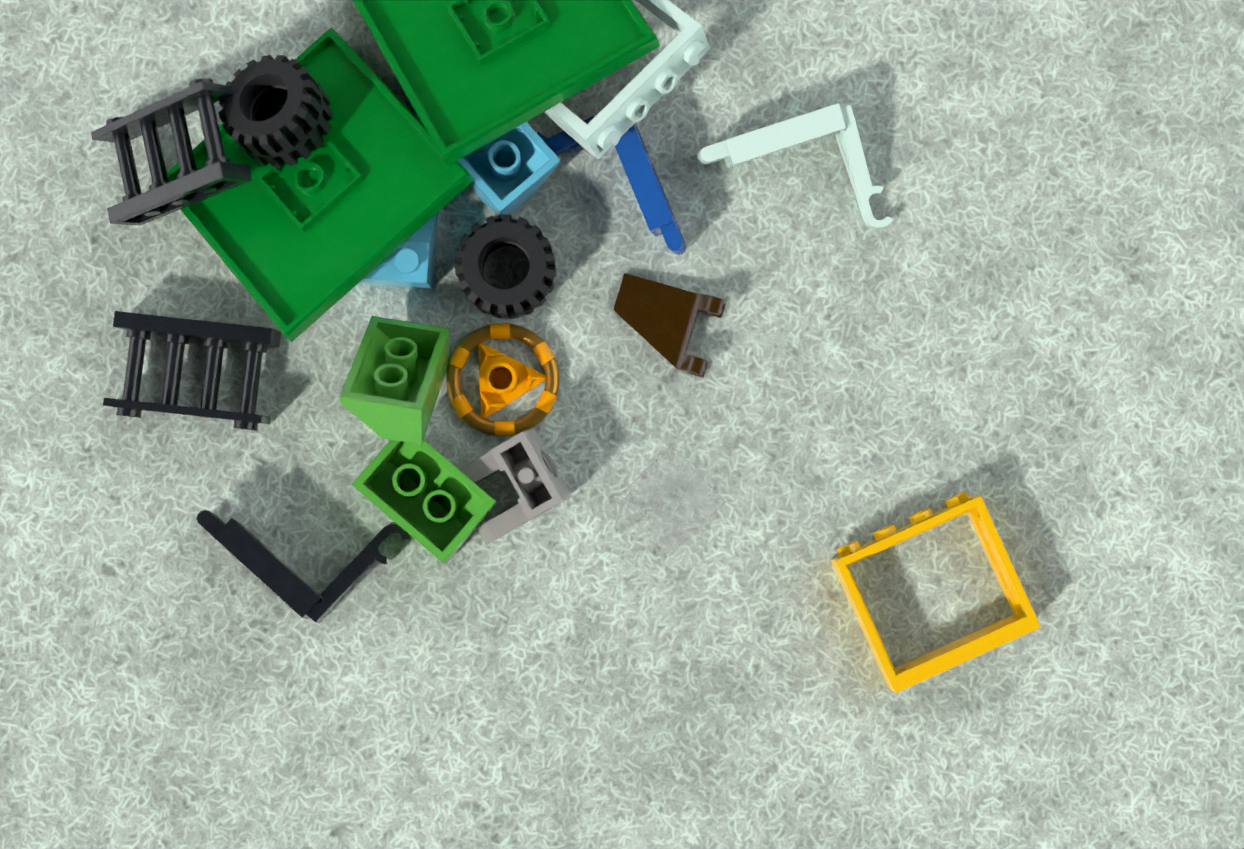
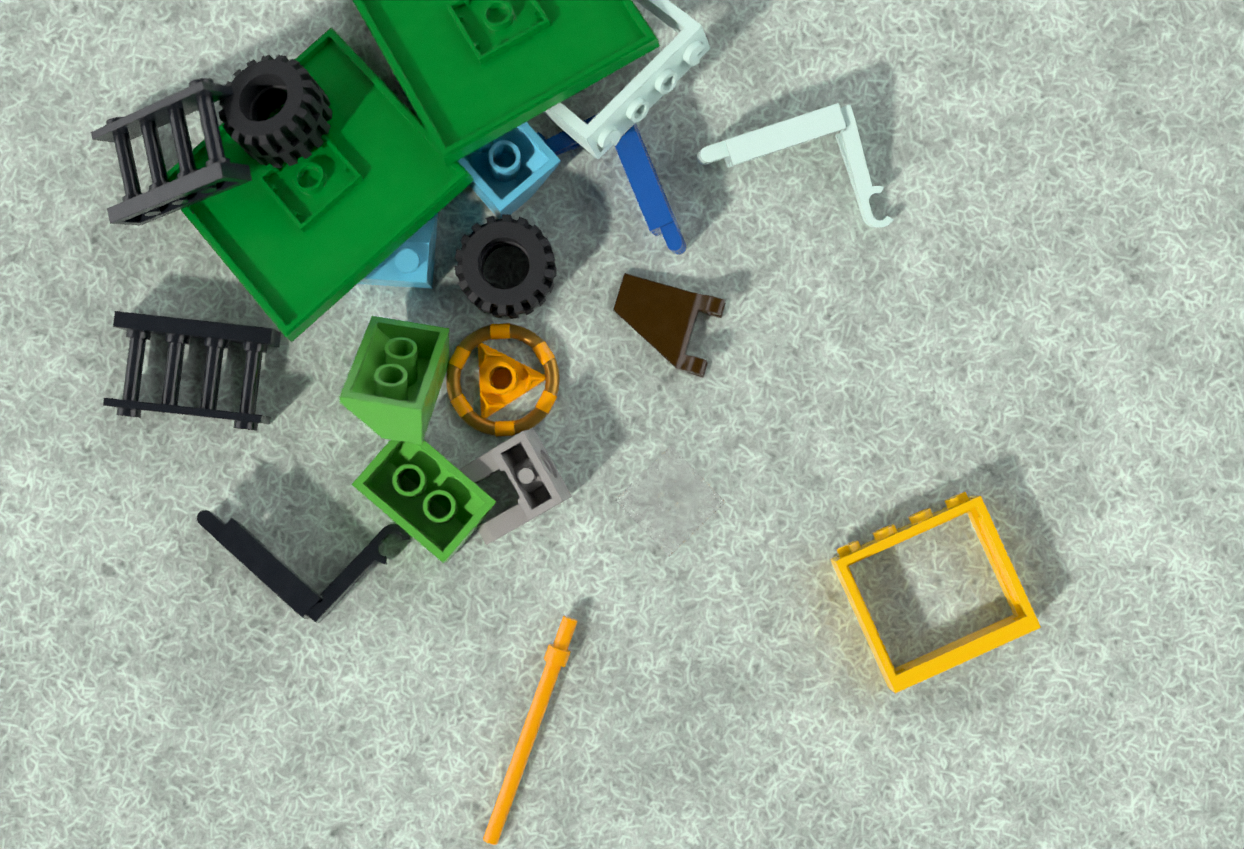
none -> light orange bar [483,616,578,845]

